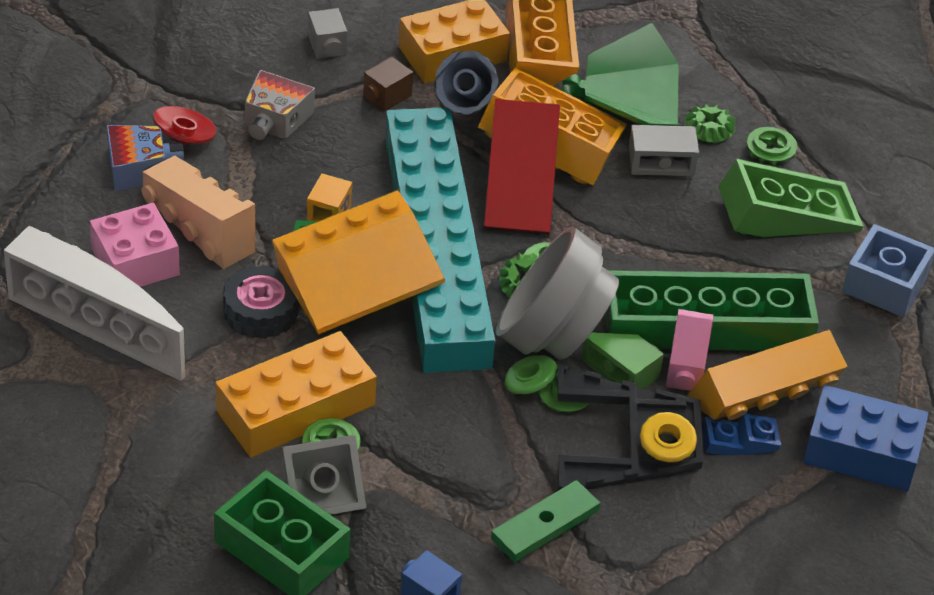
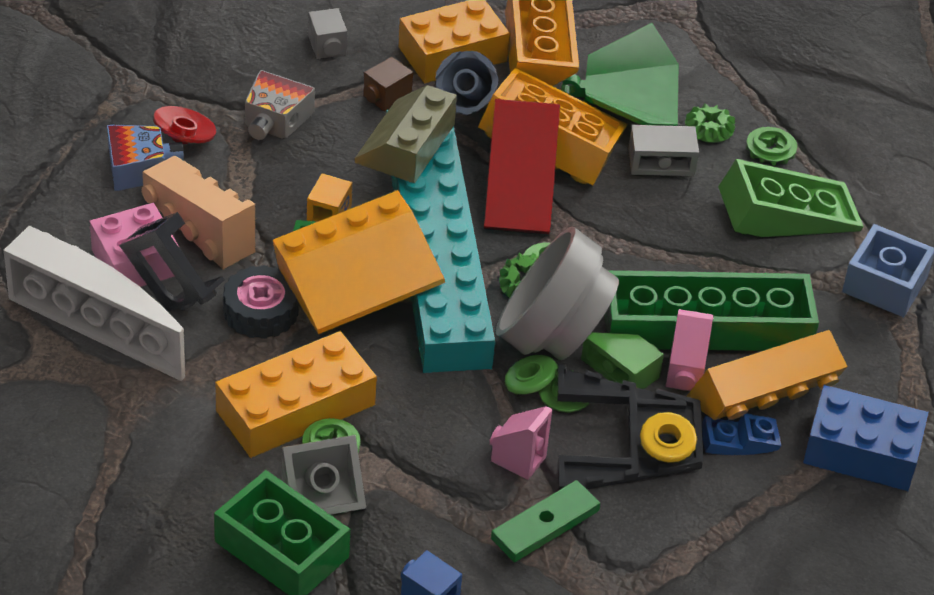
none -> black panel [119,212,225,312]
none -> olive slope [355,85,457,183]
none -> bright pink slope [490,406,552,480]

